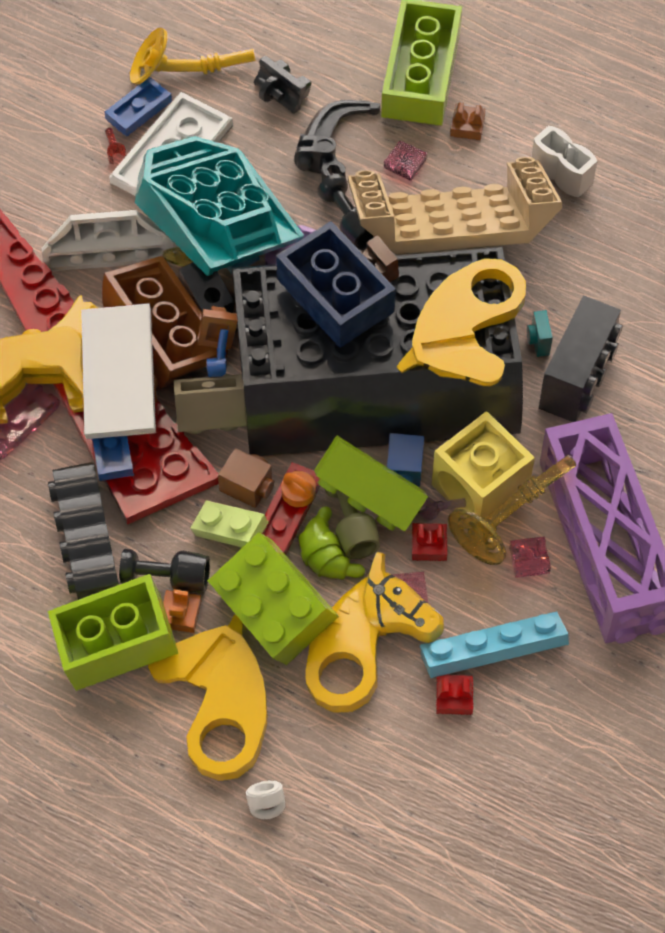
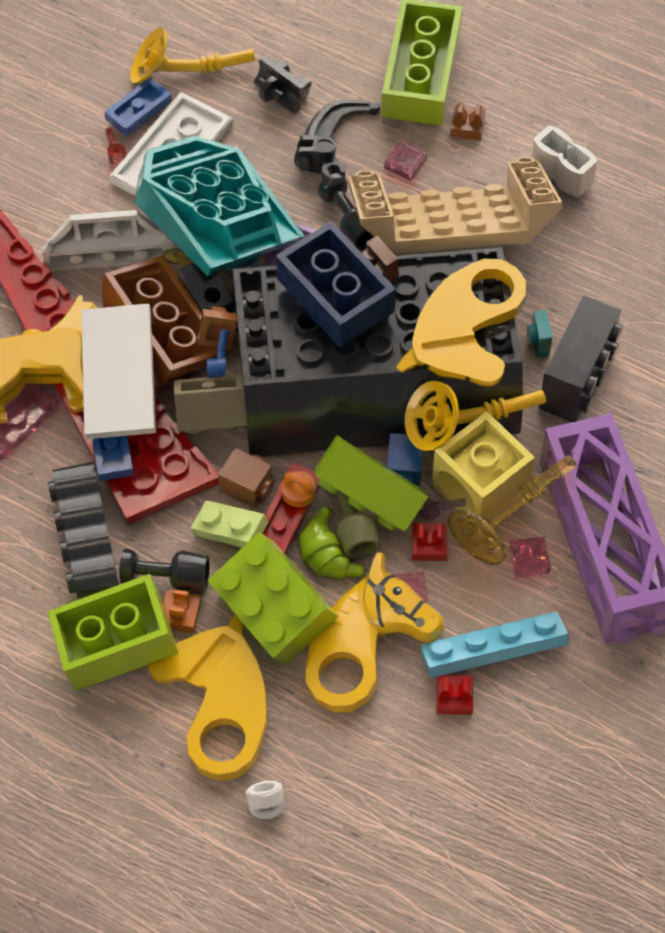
none -> yellow dish [405,381,546,451]

